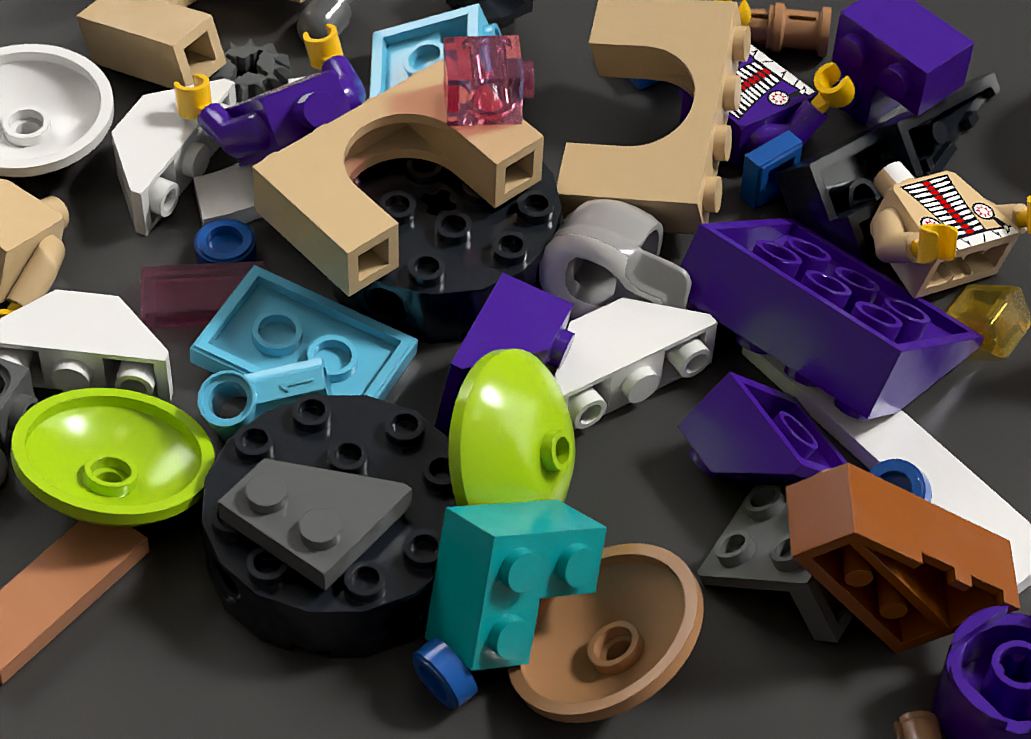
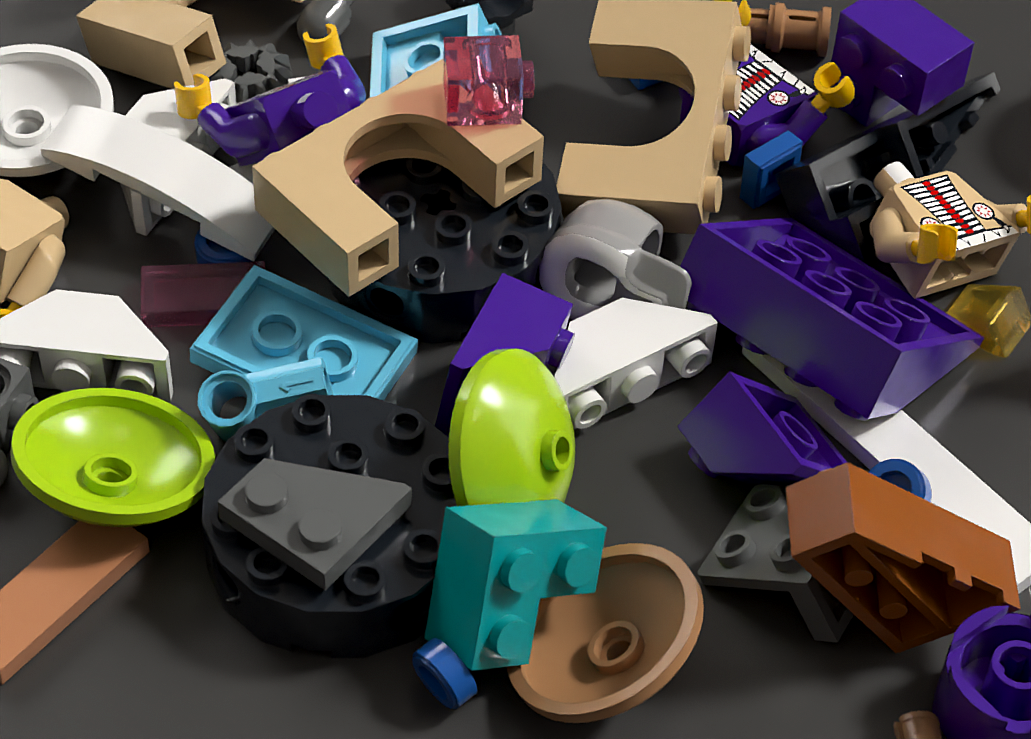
none -> white slope [40,104,275,261]

